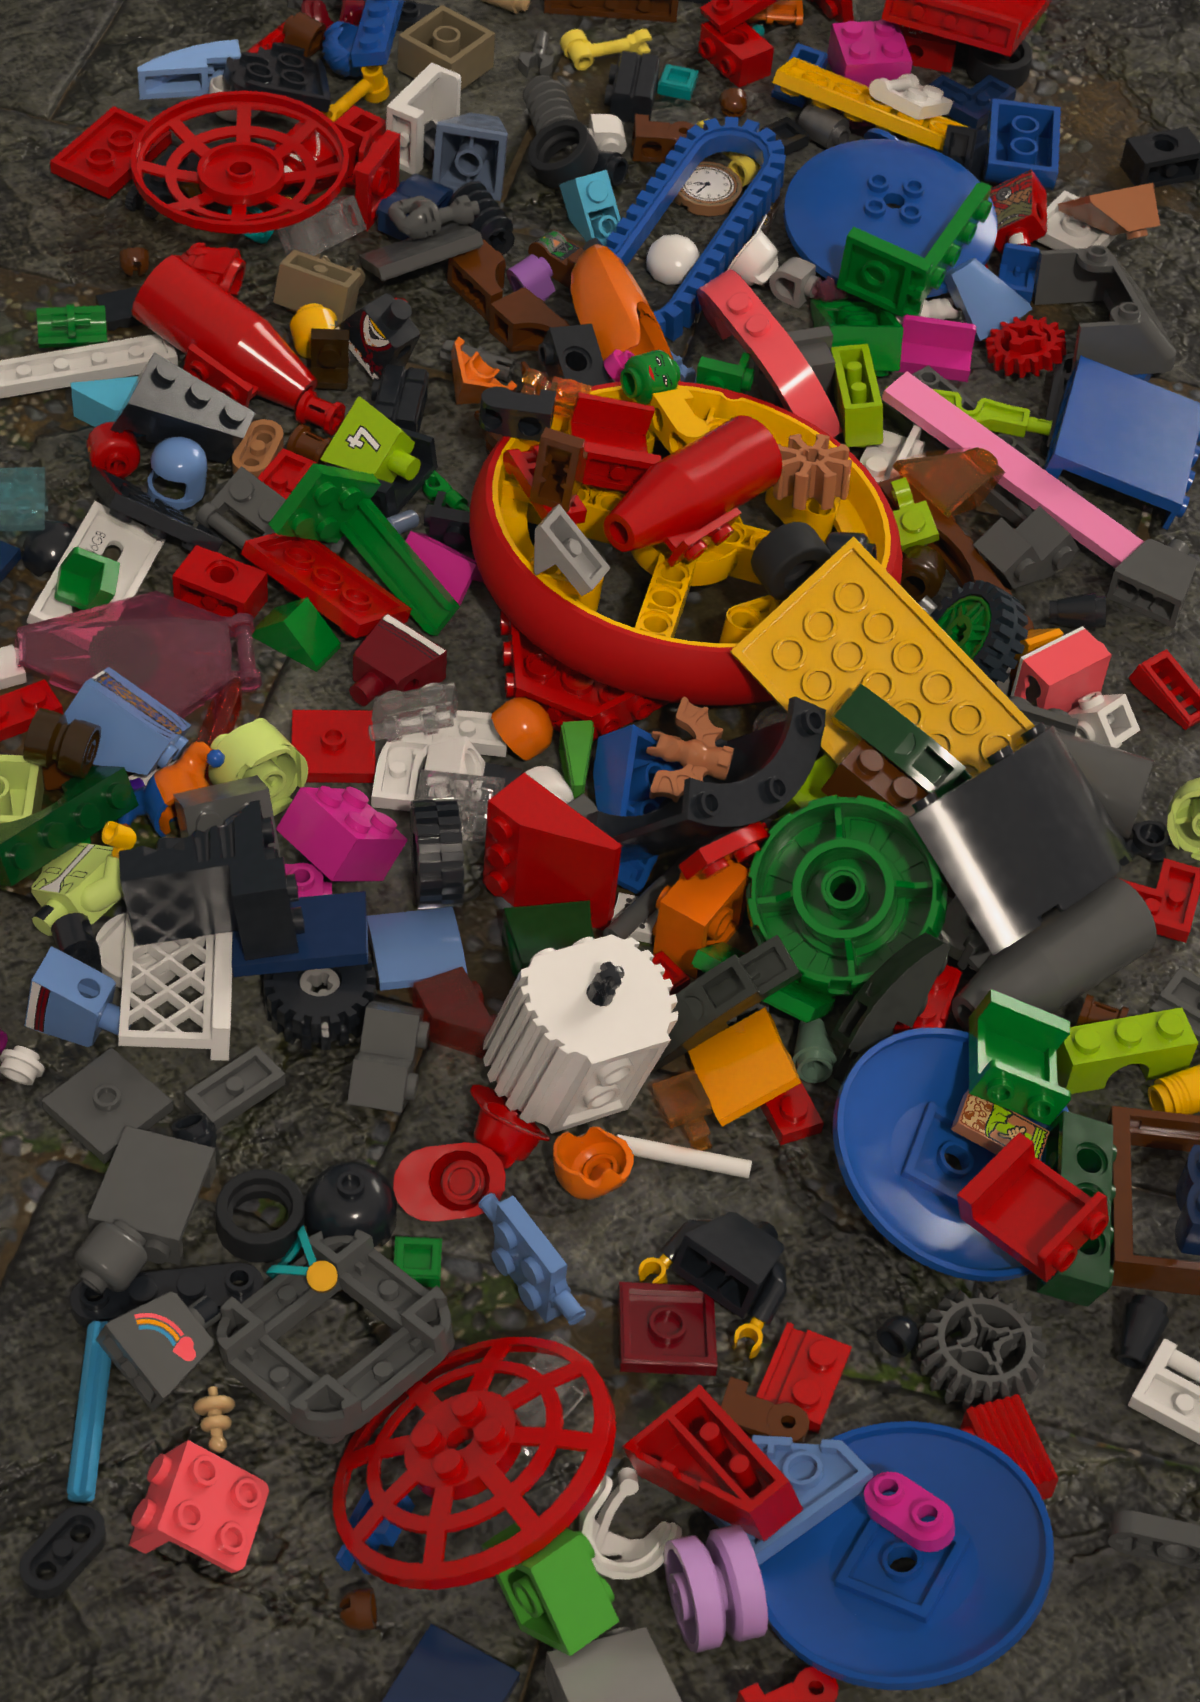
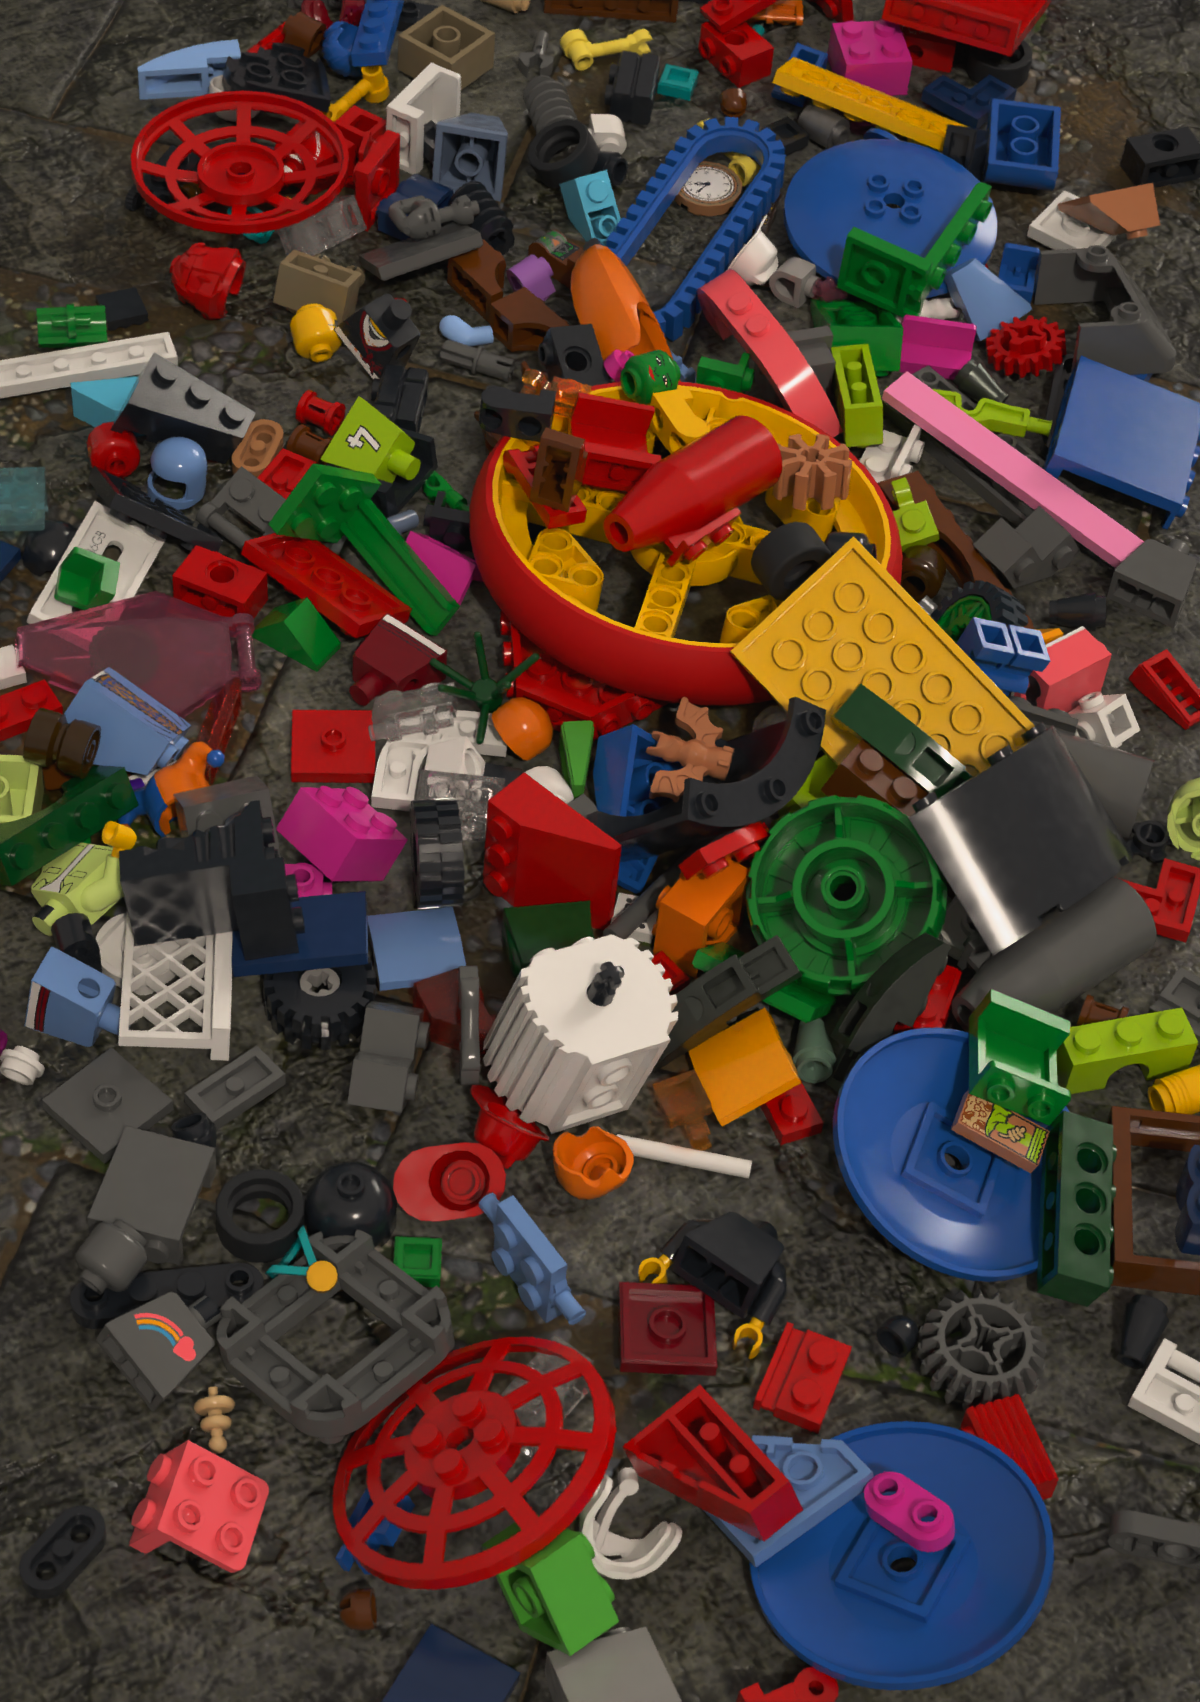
red plate [50,106,172,199] -> none
dark azure axle [67,1321,111,1503] -> none
reddish brown hinge [119,247,150,277] -> none
red piece [132,255,318,411] -> none
yellowish green brick [208,718,308,816] -> none
dark brown bracket [311,328,349,389] -> none
orange slope [451,337,517,405] -> none
light grey slope [534,504,610,596] -> none
reddish brown leg [631,114,694,163] -> none
white hair [646,234,700,285] -> none
lavender wheel [664,1525,768,1653] -> none
reddish brown leg [721,1376,809,1444] -> none
white plate [869,73,953,120] -> none
clear orange slope [892,447,1006,518] -> none
red panel [957,1132,1109,1283] -> none
torso [989,169,1047,254] -> none
none -> dark green plant [430,631,540,744]
none -> light blue arm [439,315,494,347]
none -> dark grey helmet [458,966,480,1085]
none -> pearl dark grey cone [953,359,1010,403]
none -> blue hips [956,617,1051,696]

